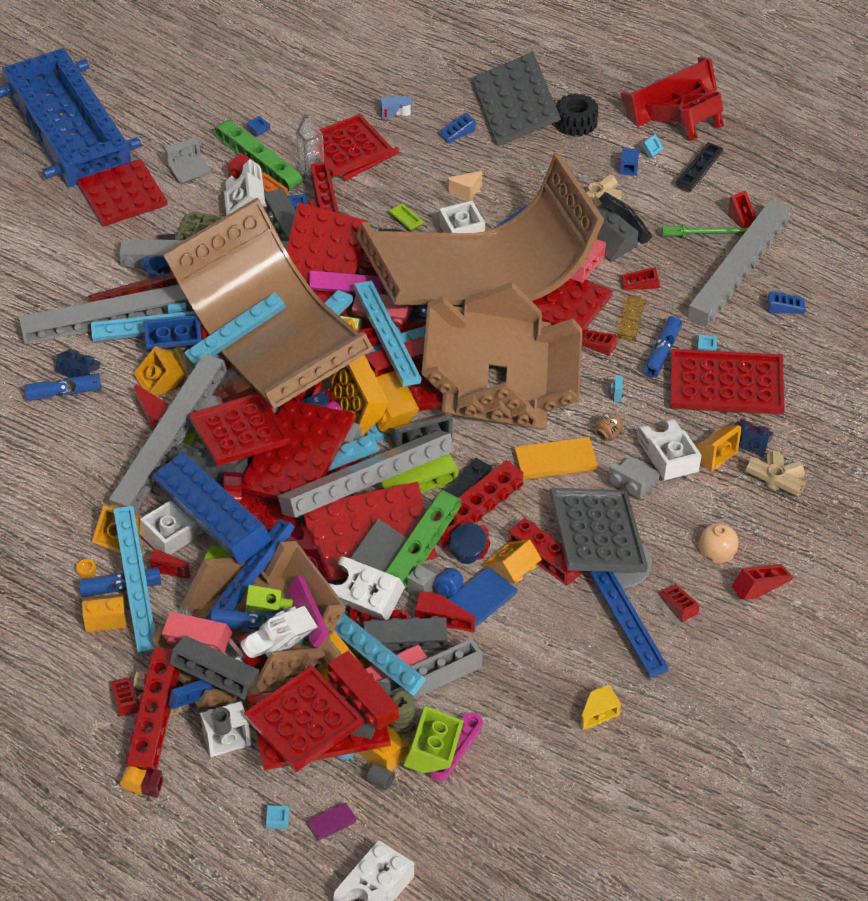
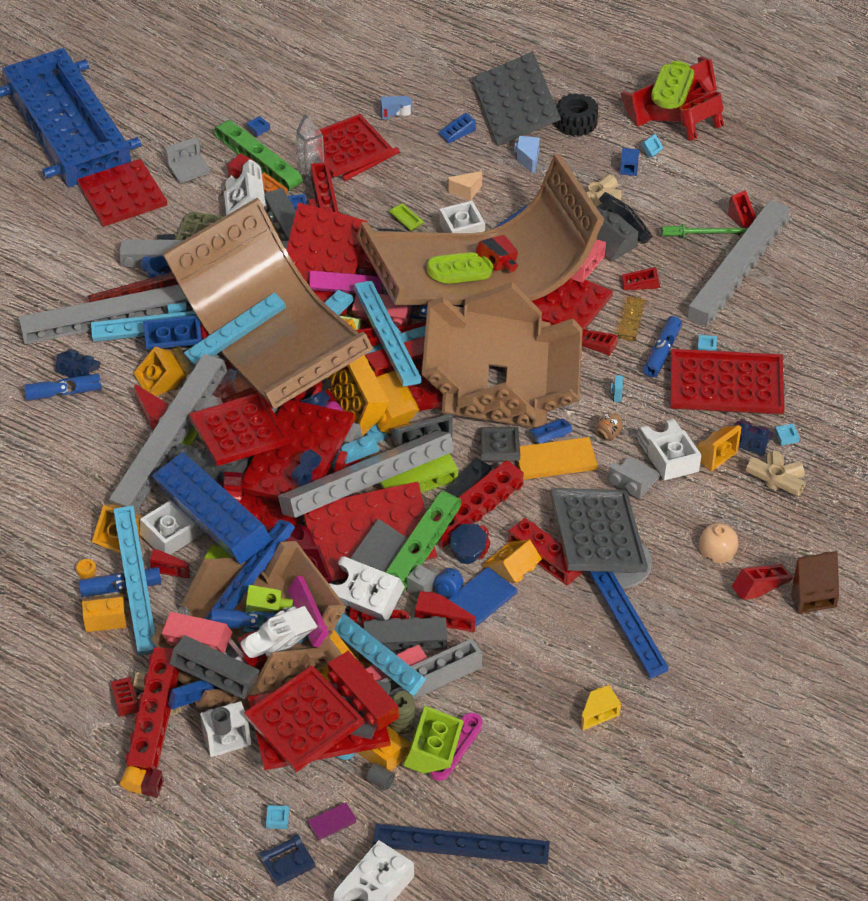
red slope [659,584,700,622] -> none
black plate [676,142,723,192] -> none
blue slope [768,291,806,313] -> none
none -> dark blue plate [258,834,316,887]
none -> dark blue piece [291,449,321,486]
none -> red tile [334,451,348,473]
none -> dark blue plate [373,824,550,865]
none -> lime tile [426,252,493,284]
none -> red torso [475,235,518,272]
none -> dark grey tile [480,427,520,461]
none -> light blue slope [514,136,540,173]
none -> blue plate [529,418,573,444]
none -> lime tile [652,61,694,109]
none -> medium azure plate [775,424,800,446]
none -> reddish brown slope [791,551,839,614]

